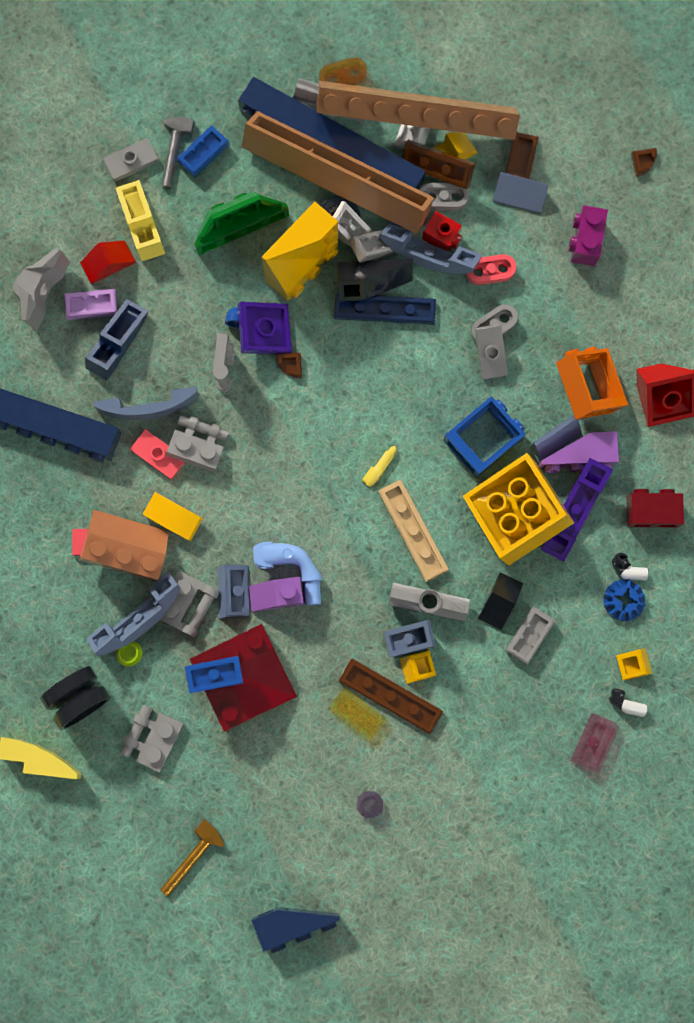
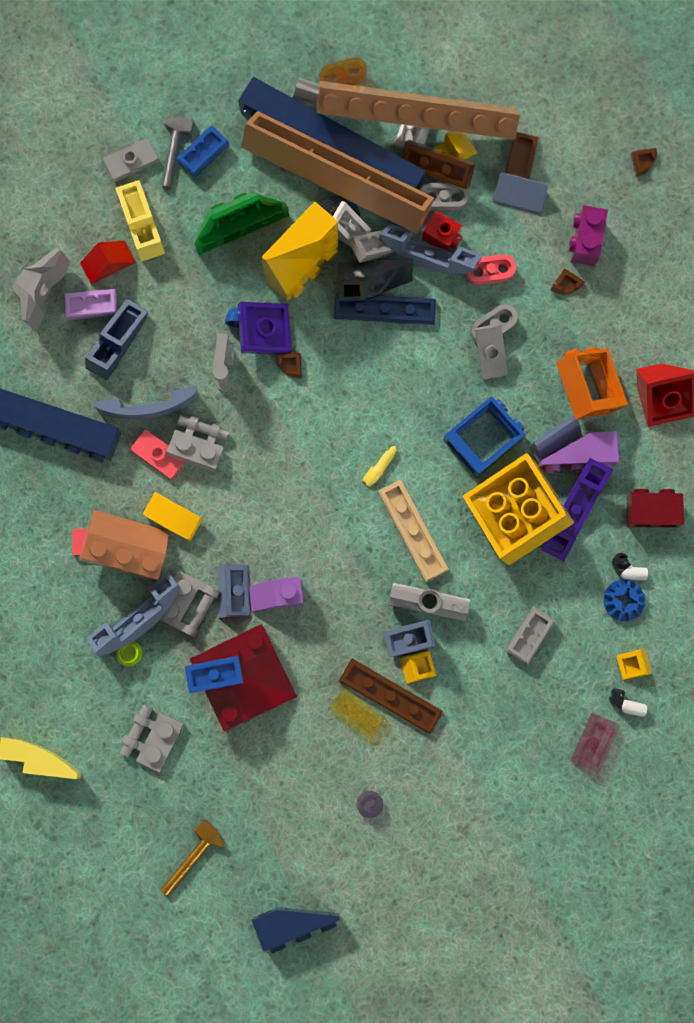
black wheel [40,666,111,730] -> none
light blue piece [253,542,322,606] -> none
black slope [478,572,523,630] -> none
none -> reddish brown tile [550,268,585,294]

